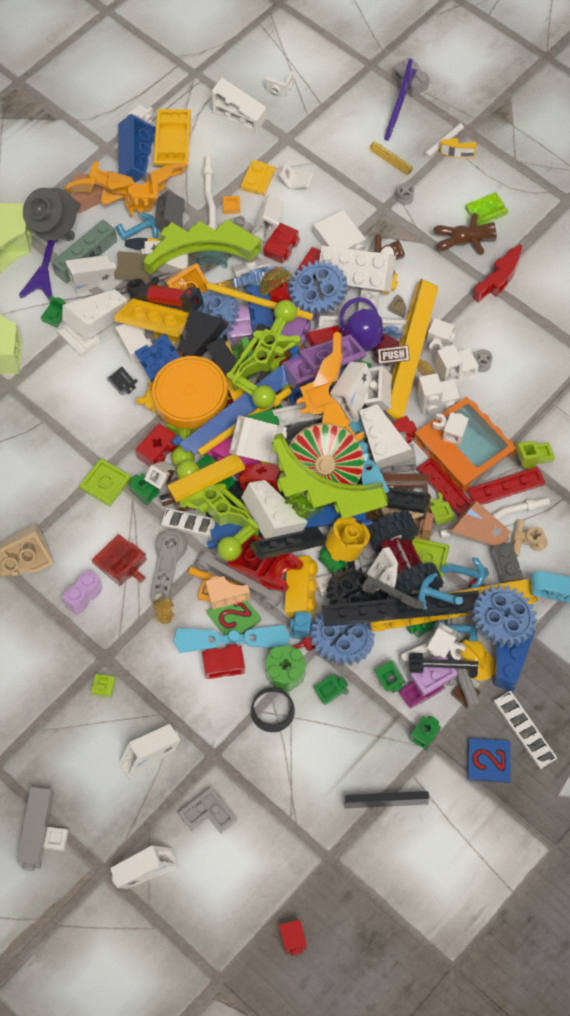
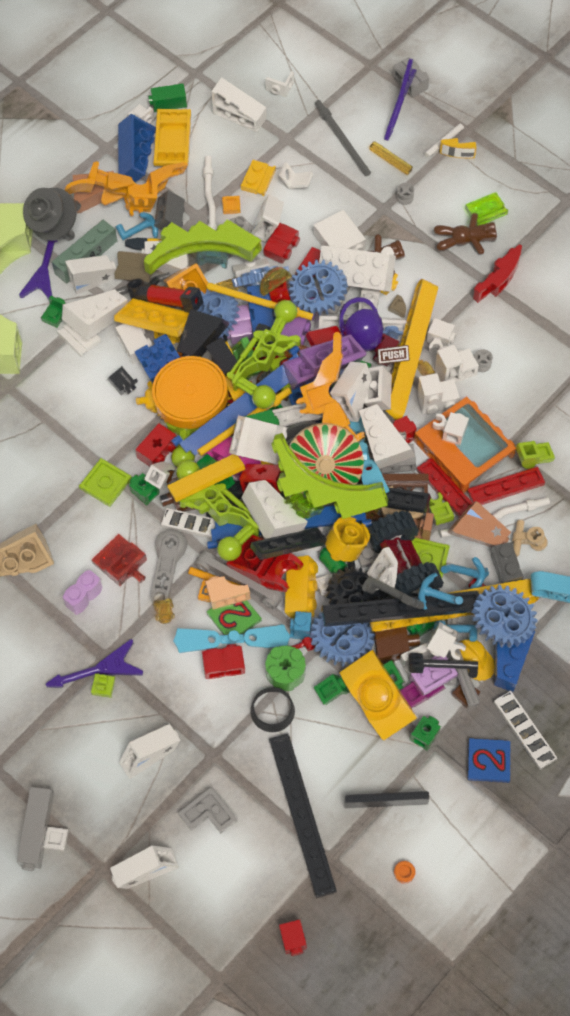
none -> dark purple piece [46,639,143,688]
none -> green brick [148,83,187,112]
none -> black tile [269,733,337,899]
none -> dark grey bar [315,100,371,176]
none -> yellow slope [339,650,417,741]
none -> reddish brown torso [373,626,420,664]
none -> orange tile [394,861,416,884]

